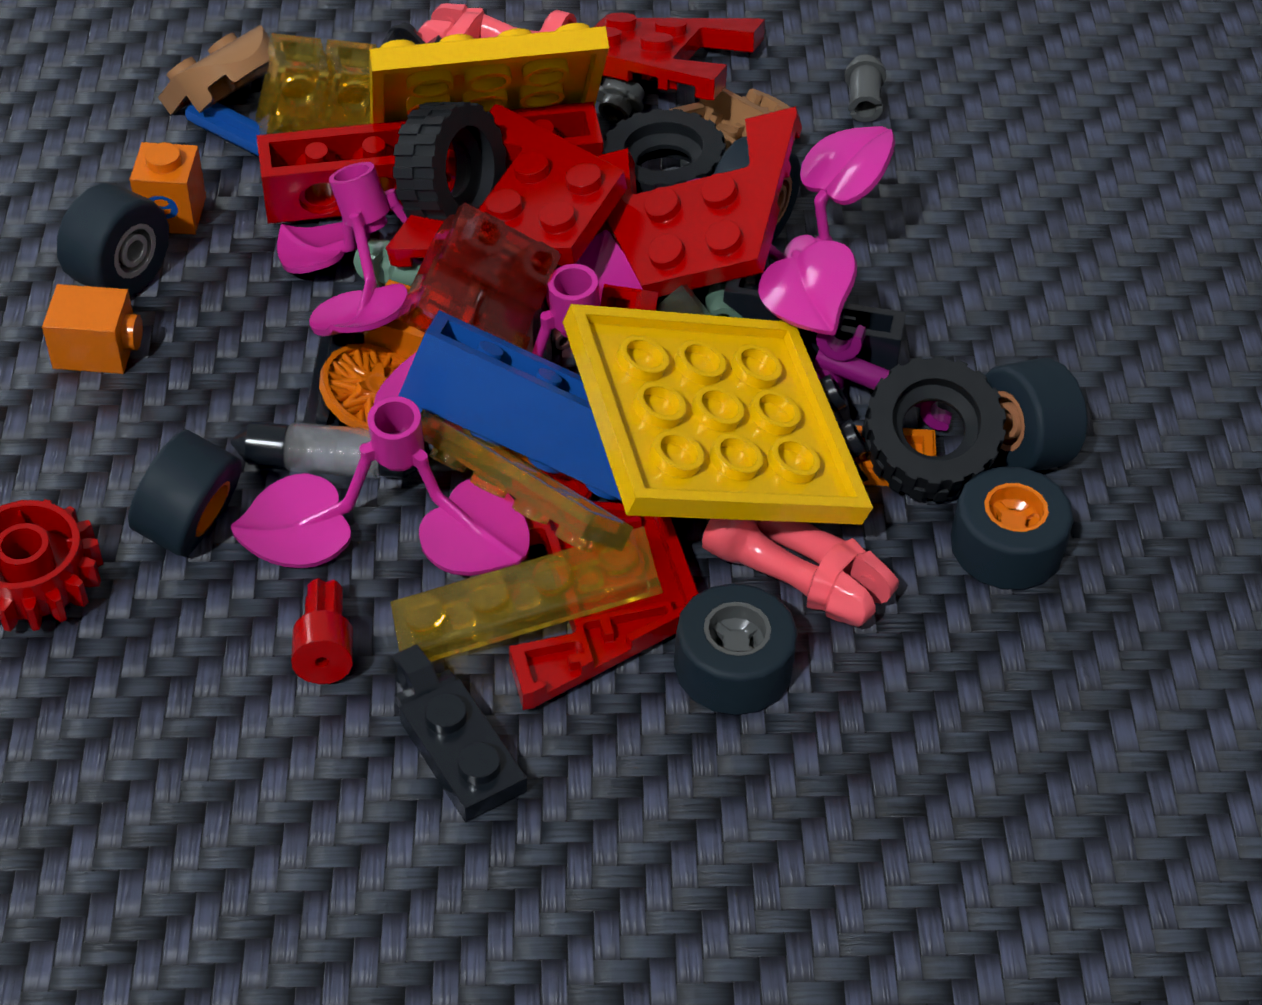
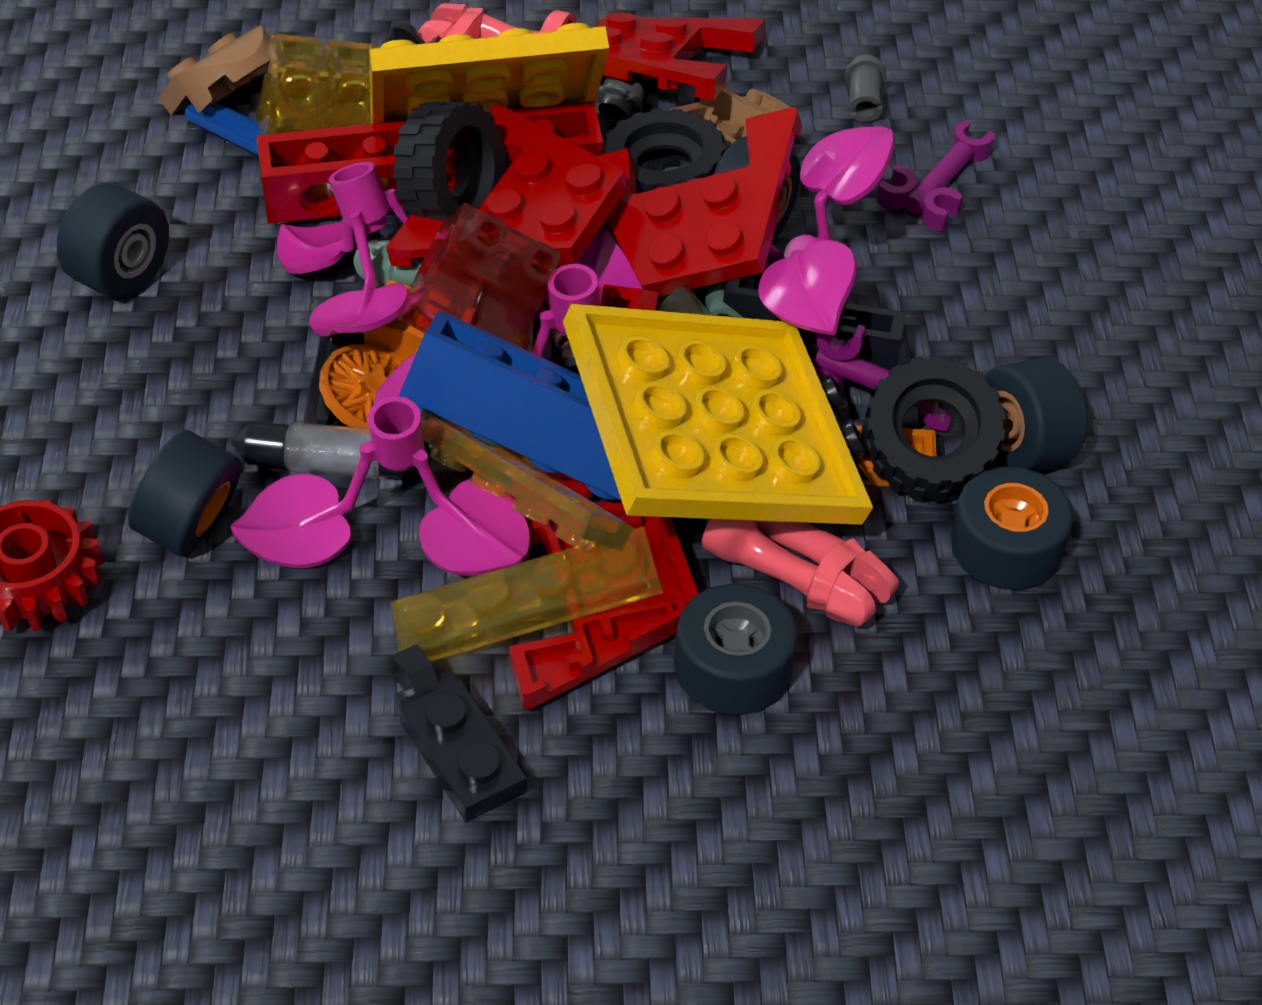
orange brick [42,284,143,374] -> none
orange brick [129,142,206,235] -> none
red piece [291,578,353,684] -> none
none -> magenta bar [876,120,995,232]

